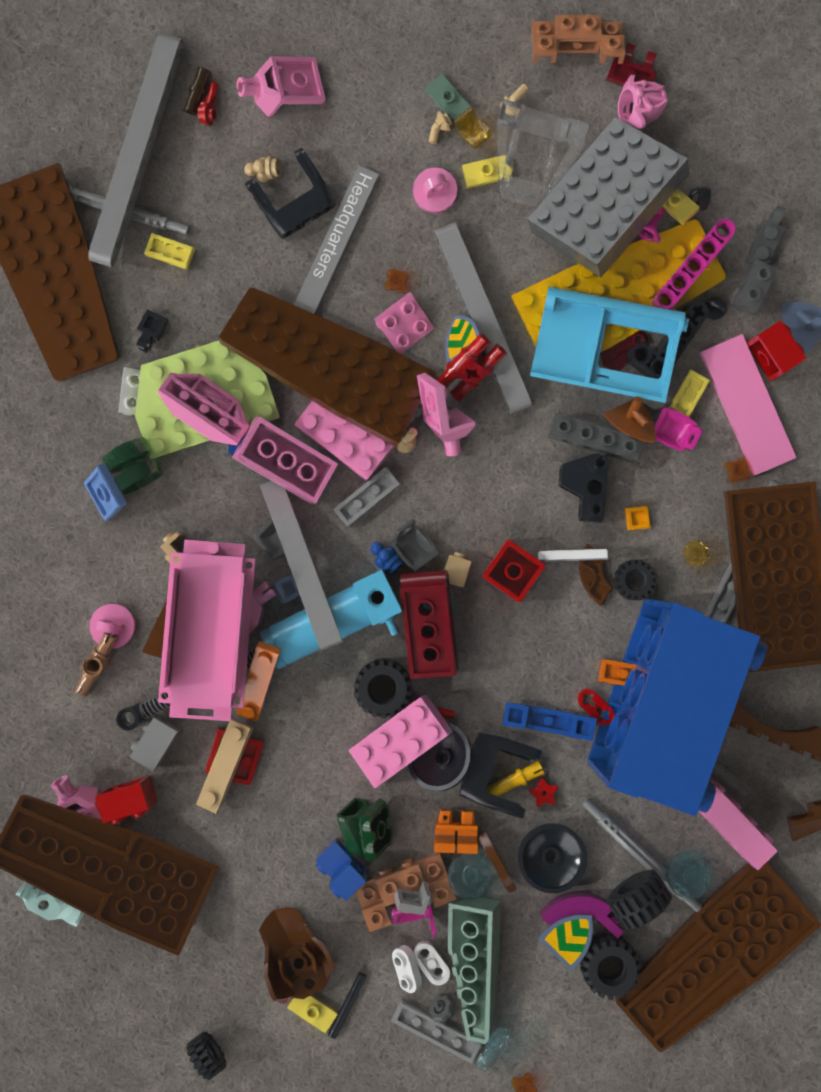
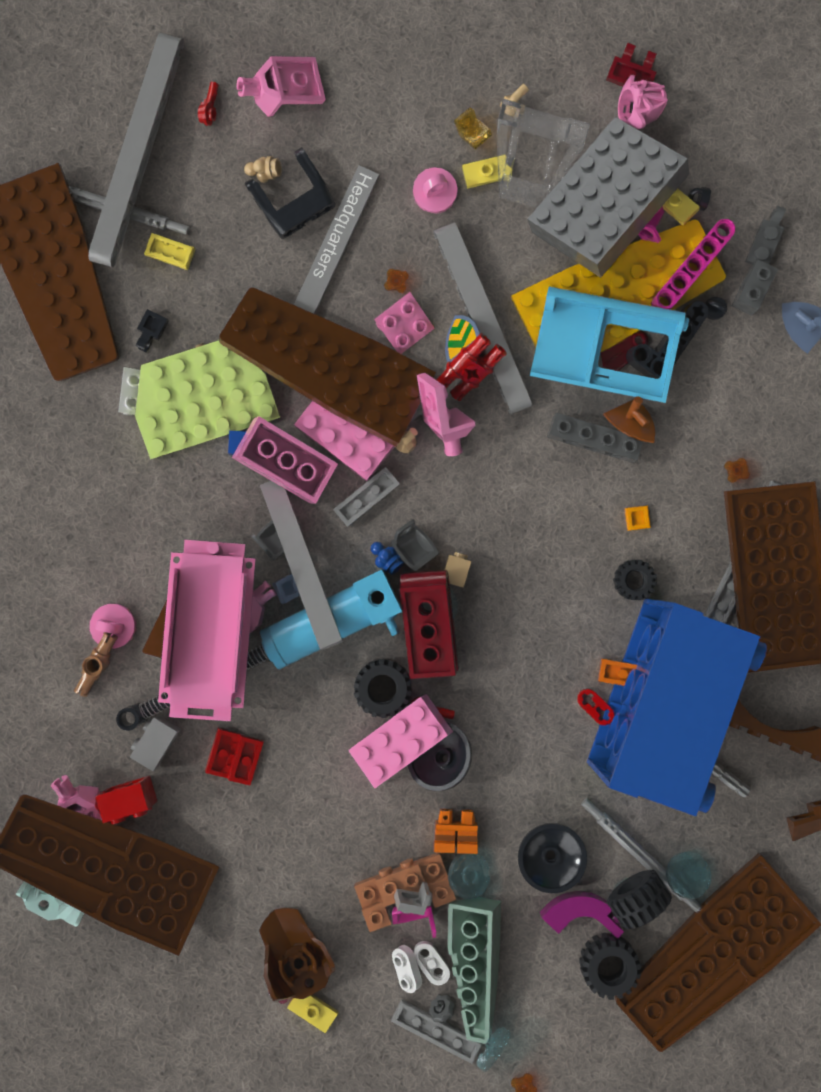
medium blue tile [84,463,127,522] -> none
clear green wheel [102,437,164,495] -> none
bright pink wedge [157,373,249,445] -> none
tan bracket [160,531,184,563] -> none
dark brown pin [183,66,211,116] -> none
black tyre [186,1031,227,1080] -> none
tan plate [196,719,253,814] -> none
orange plate [236,641,281,722] -> none
blue brick [315,838,368,901] -> none
black bar [328,972,367,1039] -> none
dark green piece [337,798,393,861] -> none
sand green plate [425,74,471,124] -> none
tan plate [428,111,452,144] -> none
black connector [459,732,542,819] -> none
reddish brown tile [479,832,517,893] -> none
red brick [481,539,546,603] -> none
yellow pin [485,761,545,797] -> none
blue slope [502,702,597,741] -> none
red plate [529,777,558,807] -> none
nougat bracket [531,14,625,64] -> none
white tile [538,549,609,562] -> none
shield [538,914,593,971] -> none
black piece [558,453,608,523] -> none
reddish brown tile [579,544,613,606] -> none
dark pink piece [654,407,703,451] -> none
light yellow plate [668,369,710,417] -> none
clear yellow piece [682,540,710,567] -> none
bright pink brick [699,777,778,871] -> none
bright pink tile [700,334,797,476] -> none
red brick [747,320,807,381] -> none

